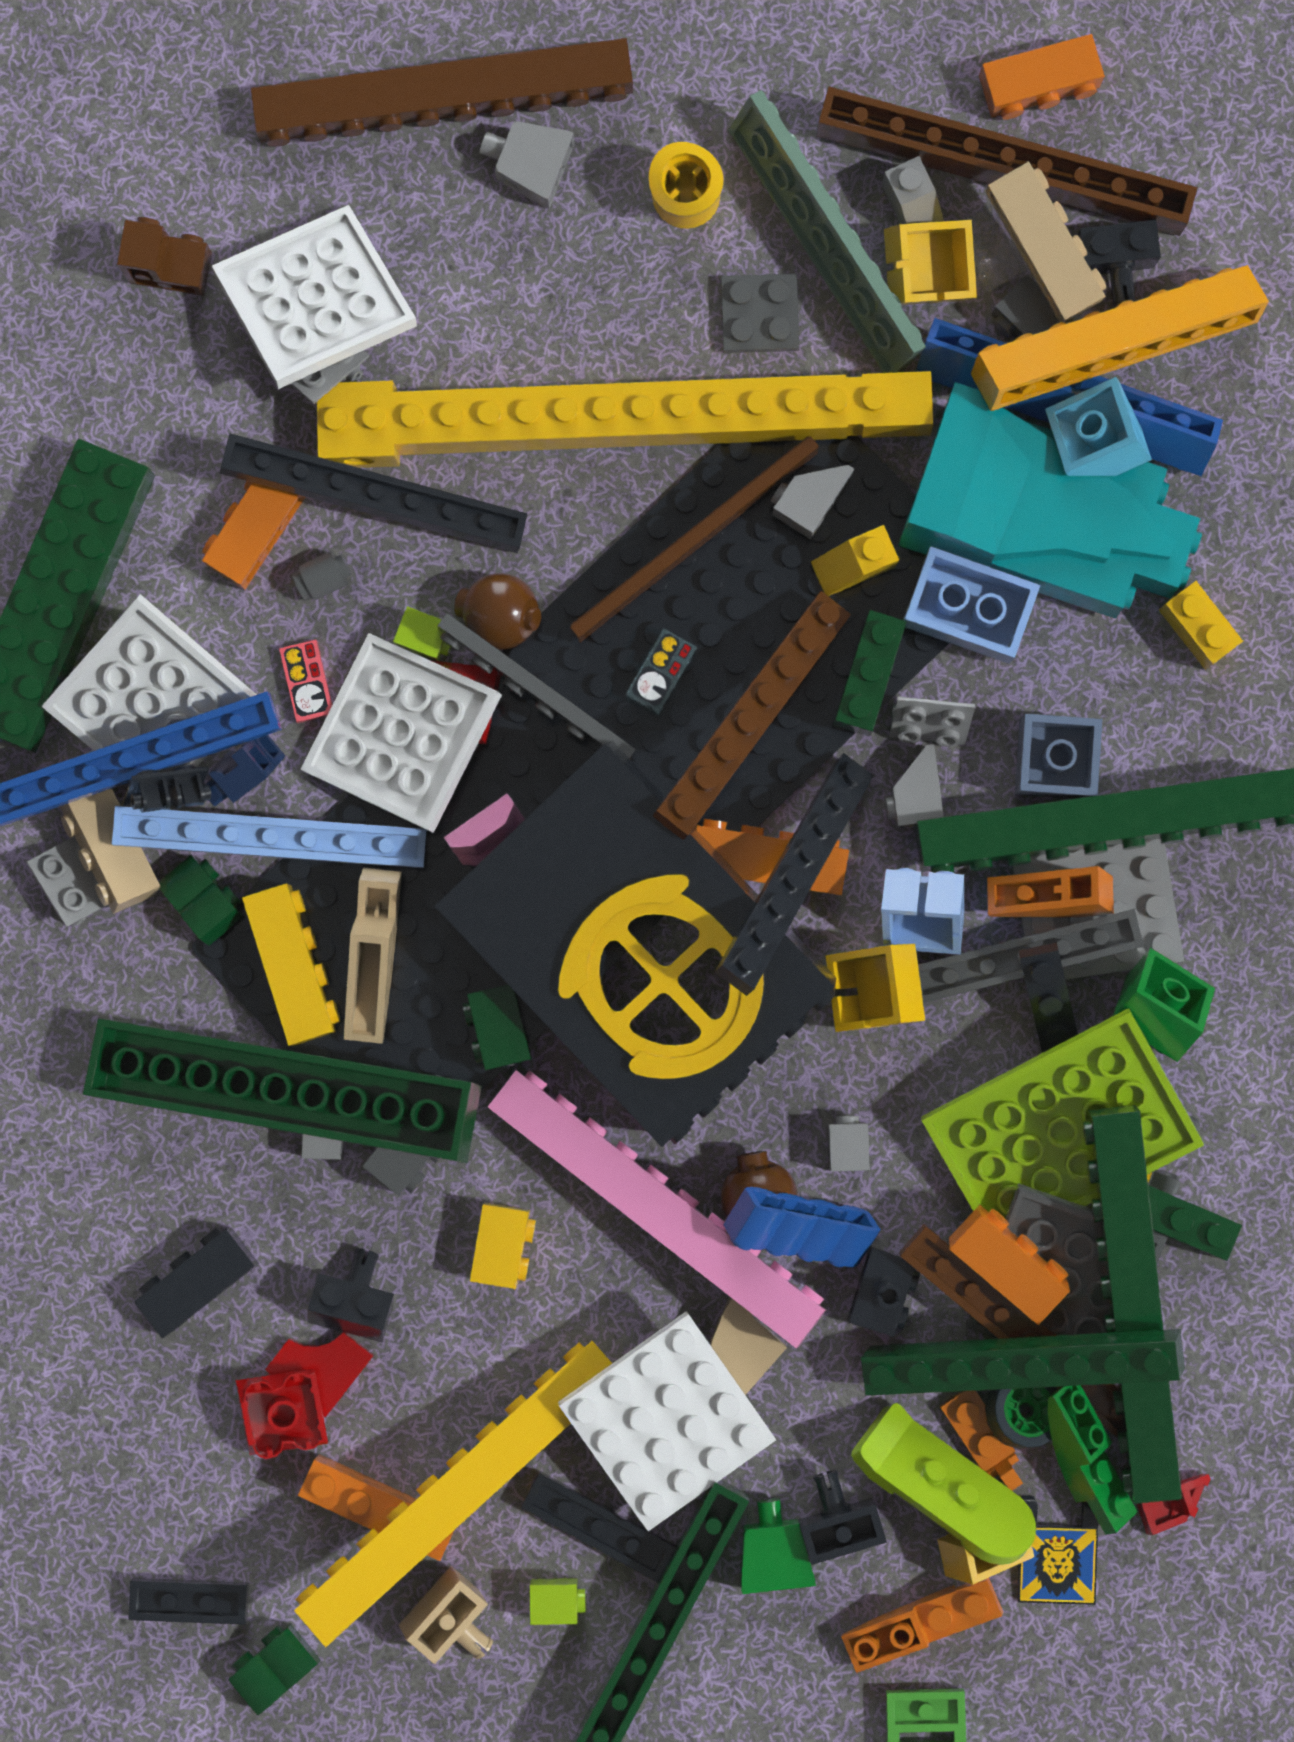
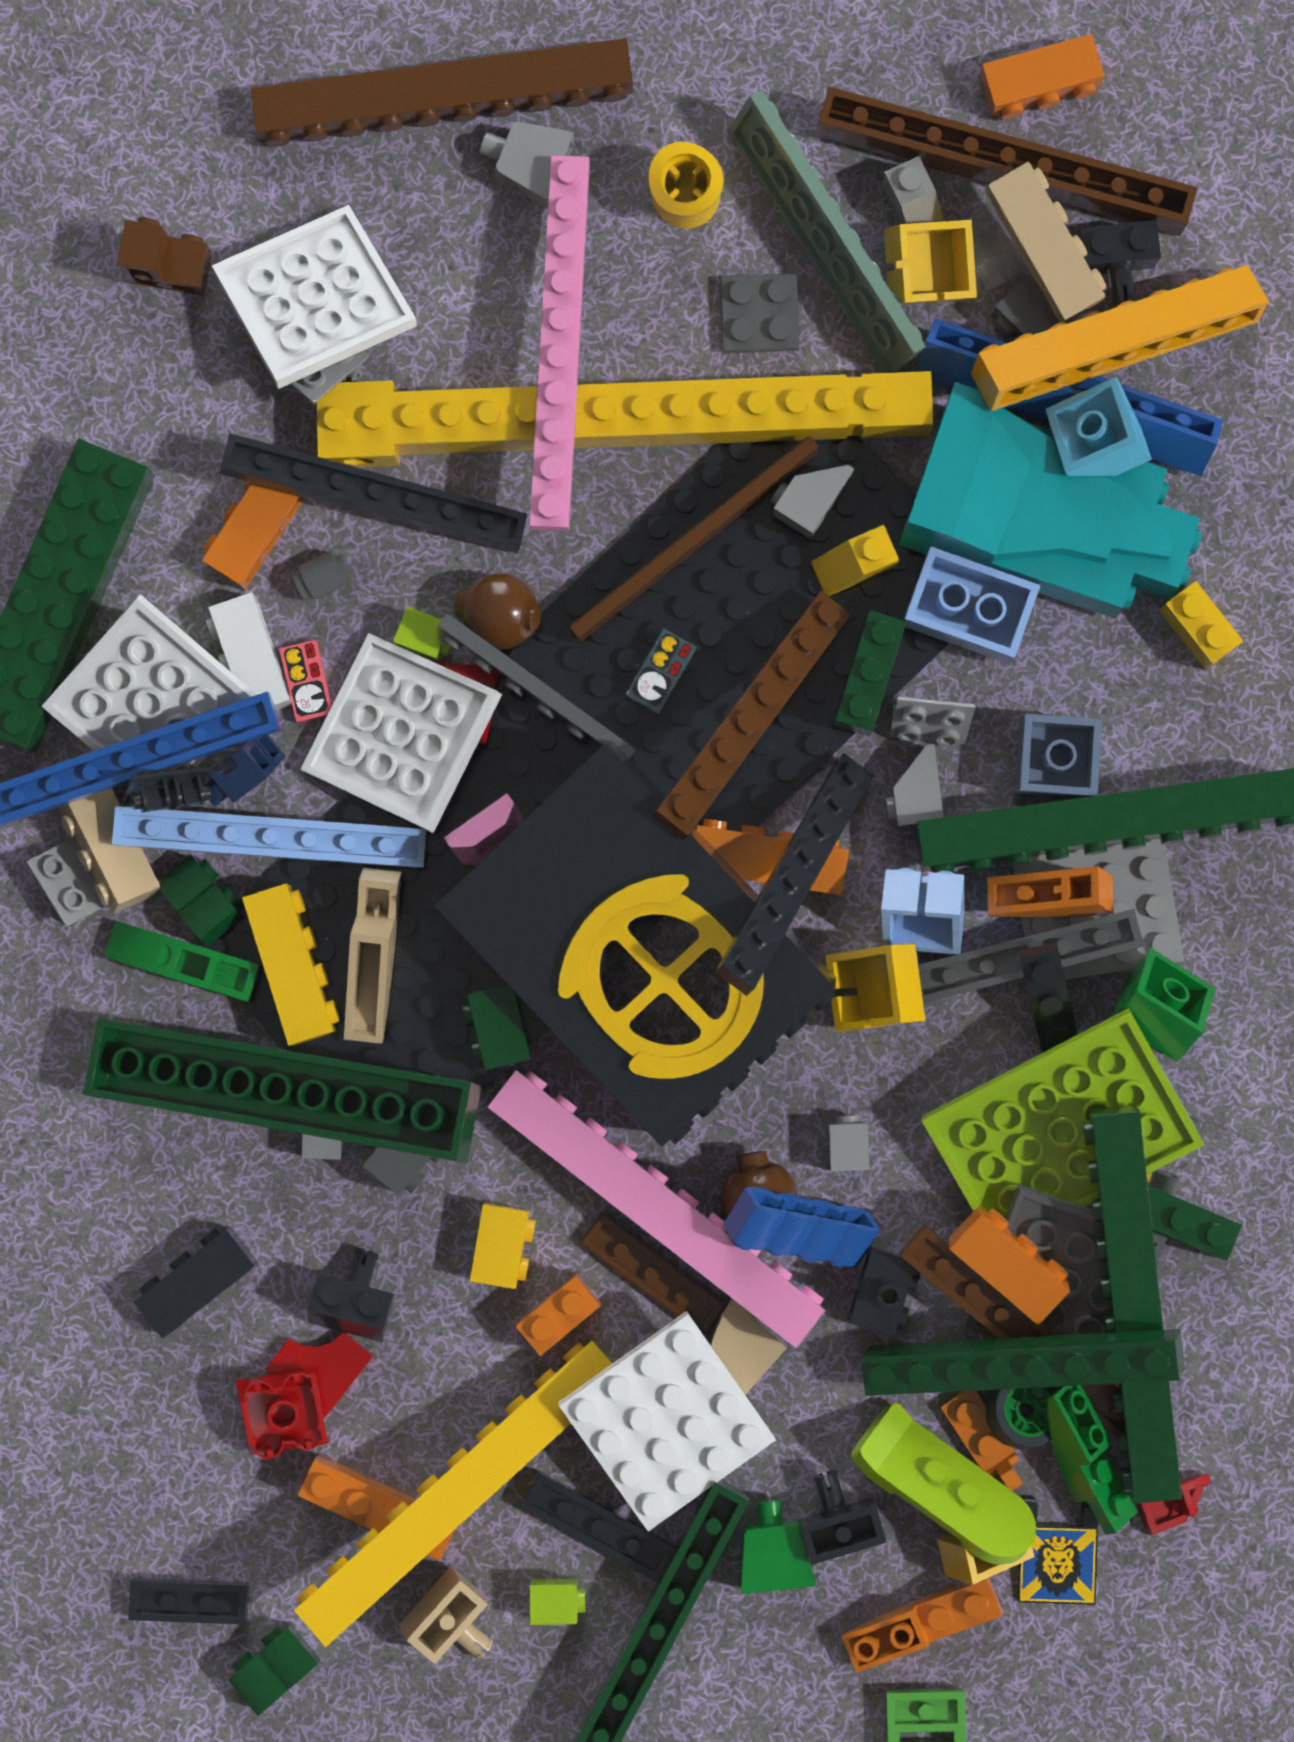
none -> green slope [104,920,261,1002]
none -> white brick [206,592,292,710]
none -> orange brick [516,1273,601,1356]
none -> bright pink plate [530,155,590,532]
none -> reddish brown tile [579,1212,725,1335]

